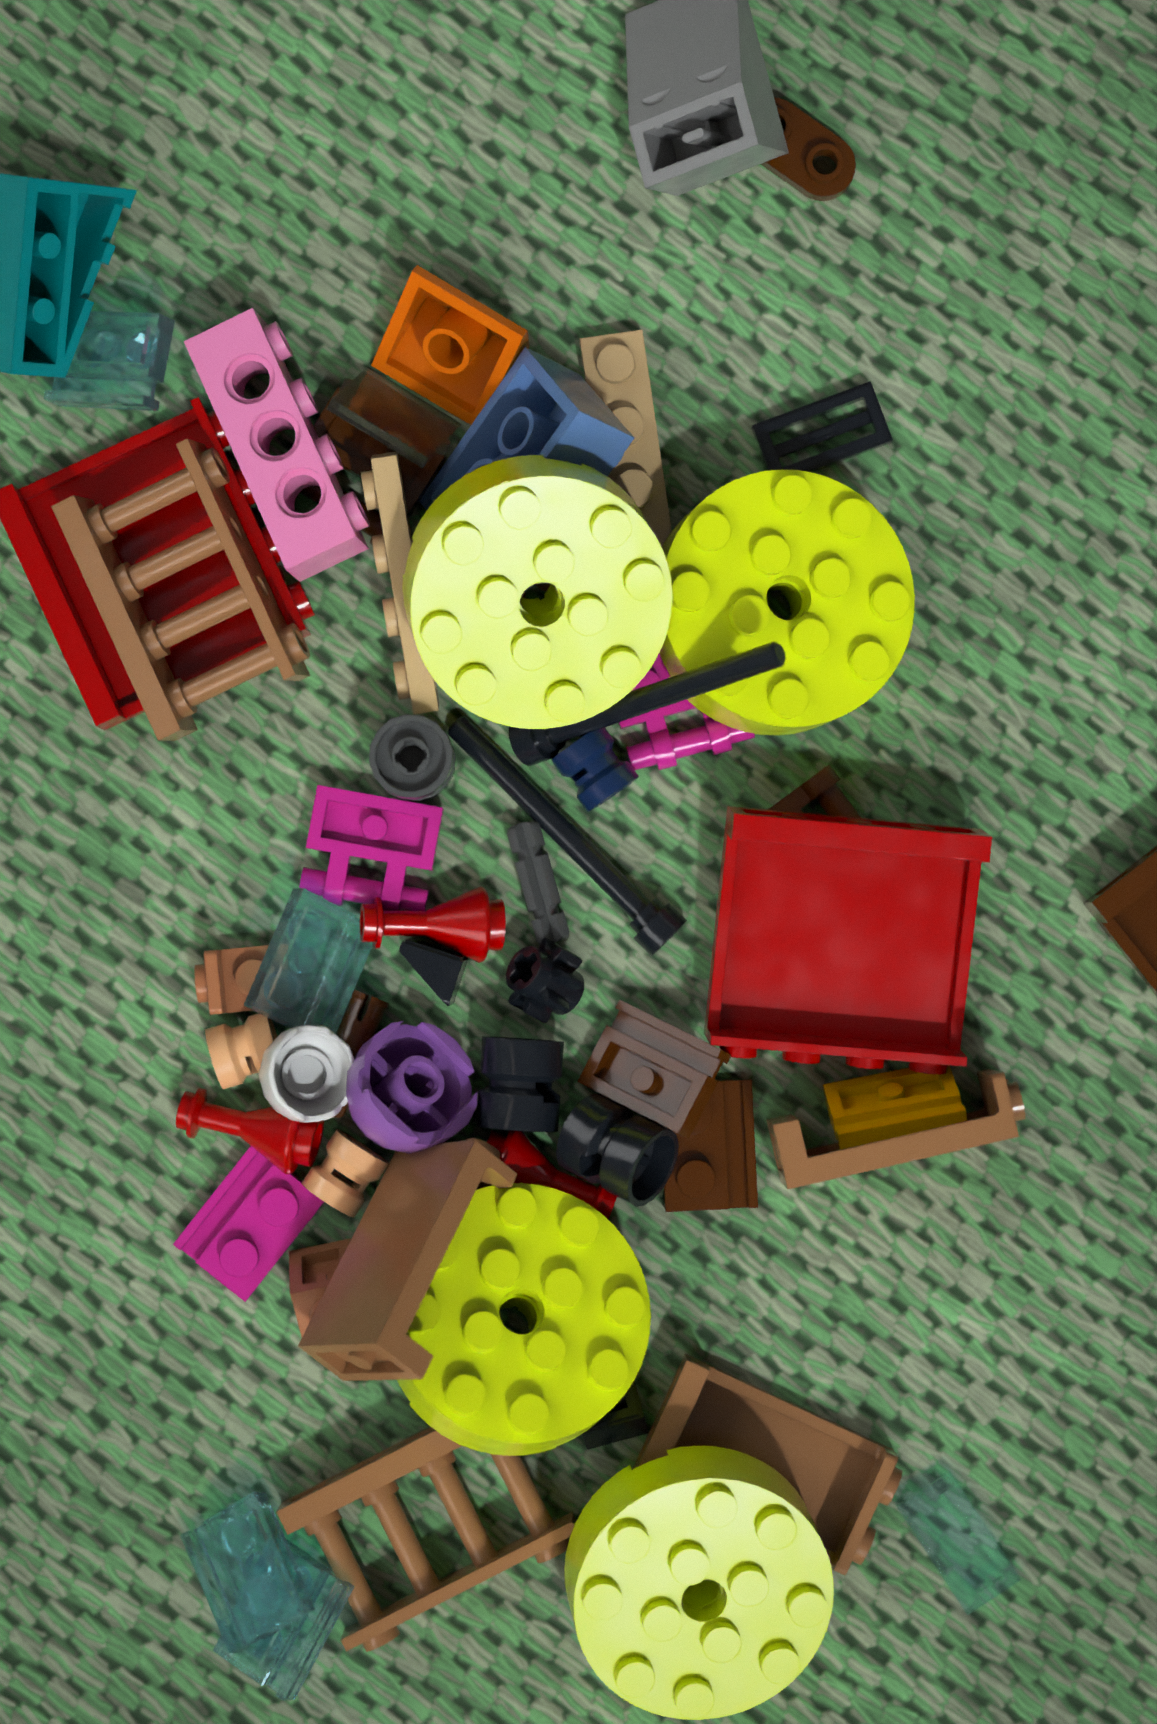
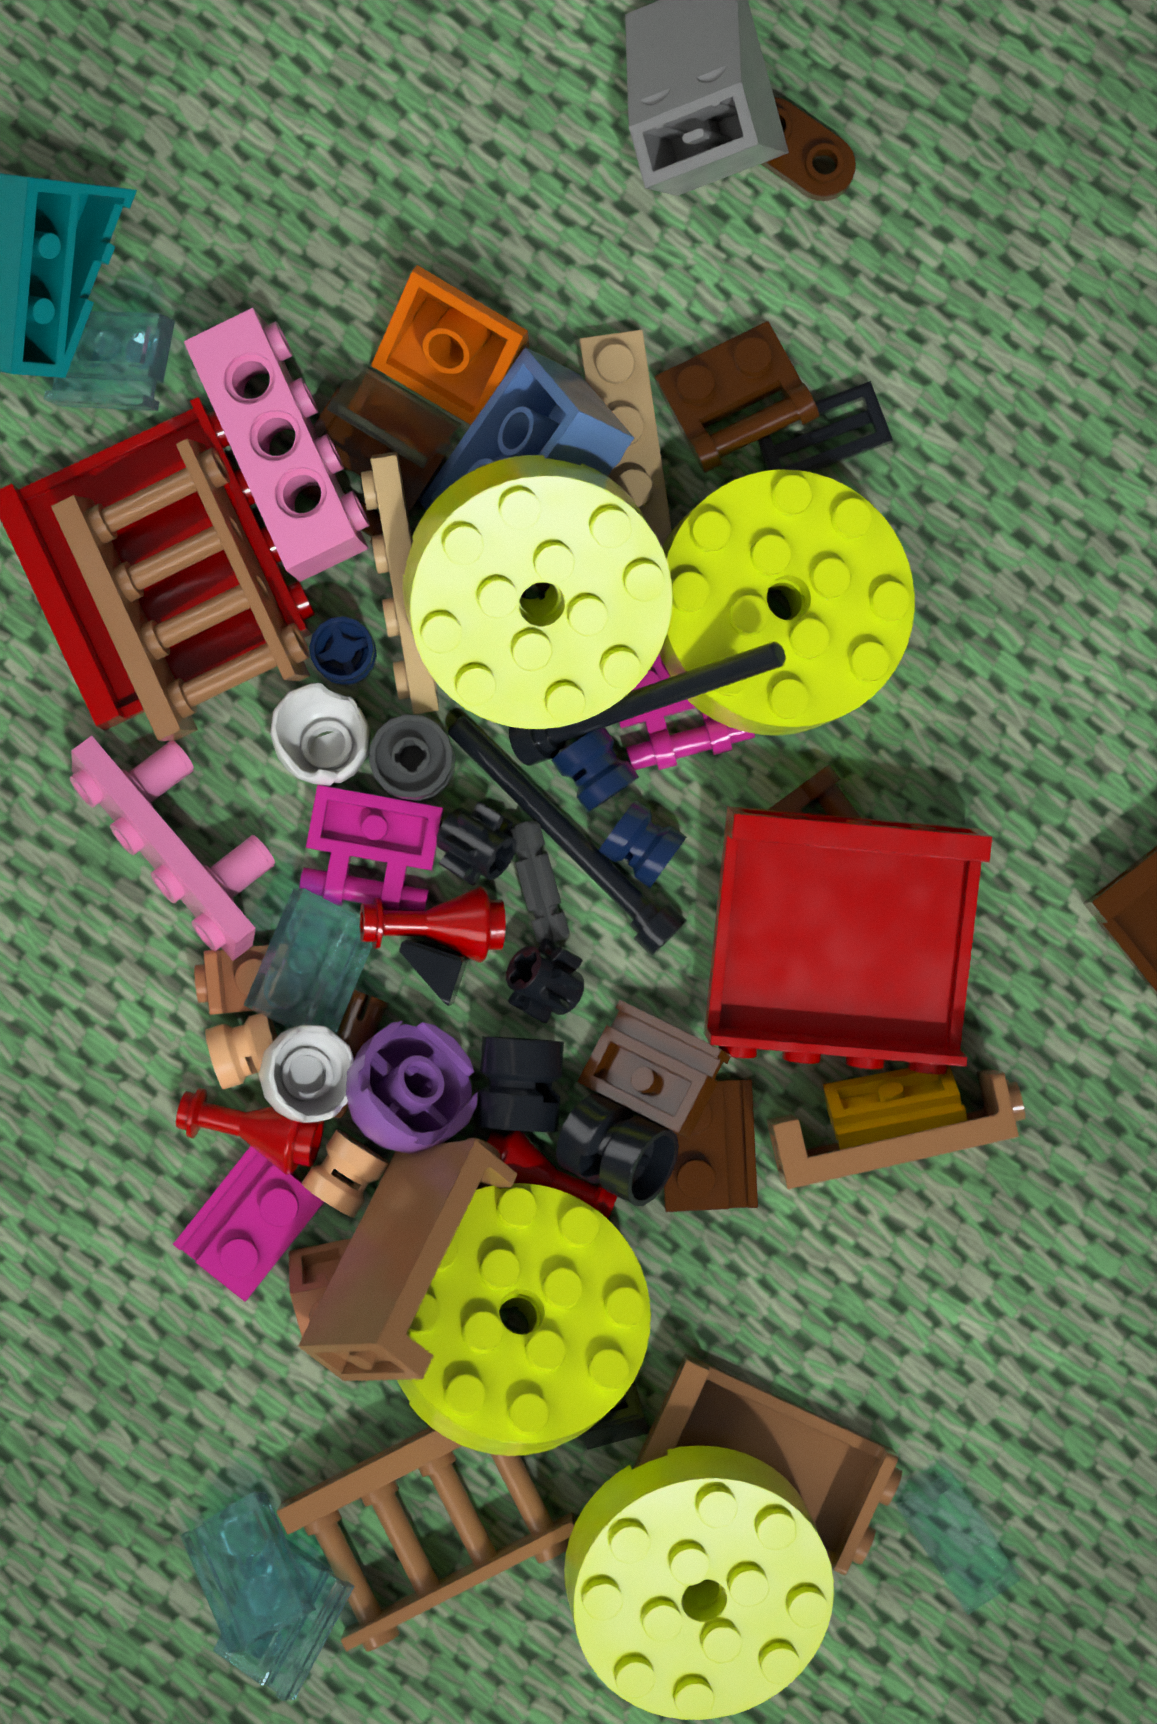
none -> bright pink plate [70,736,275,961]
none -> white hair [270,683,371,785]
none -> dark blue wheel [309,617,377,686]
none -> black gear [436,801,516,886]
none -> dark blue wheel [598,800,687,888]
none -> reddish brown plate [655,321,819,473]

